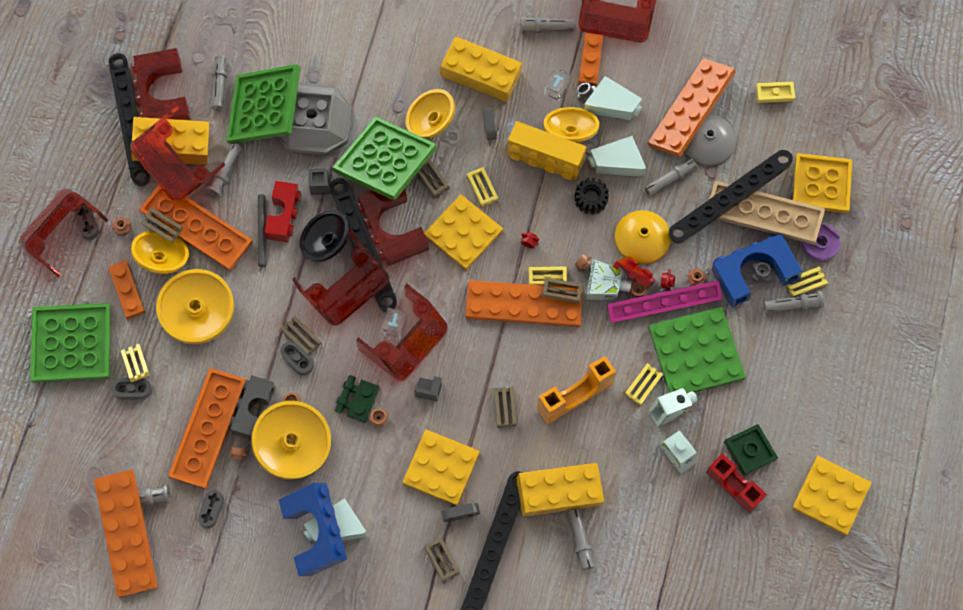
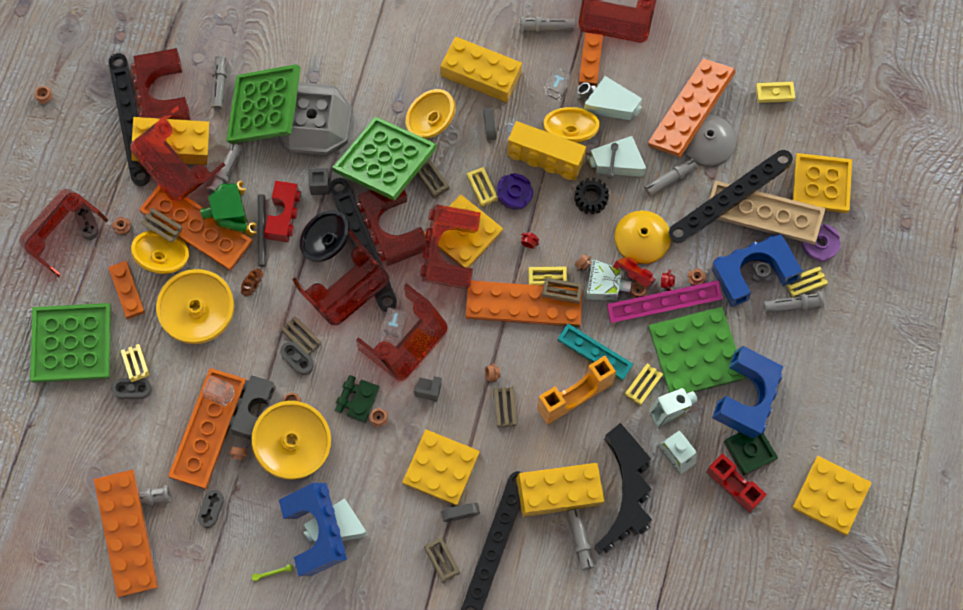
none -> nougat plate [34,86,53,104]
none -> green torso [200,181,257,237]
none -> clear brick [202,375,235,407]
none -> dark orange gear [241,268,263,297]
none -> lime hinge [252,564,293,582]
none -> clear red arch [420,204,481,289]
none -> nougat plate [485,363,500,382]
none -> dark purple tile [496,173,534,210]
none -> teal plate [557,324,633,381]
none -> black arch [594,423,652,555]
none -> dark grey hinge [607,143,618,179]
none -> blue arch [712,346,783,439]

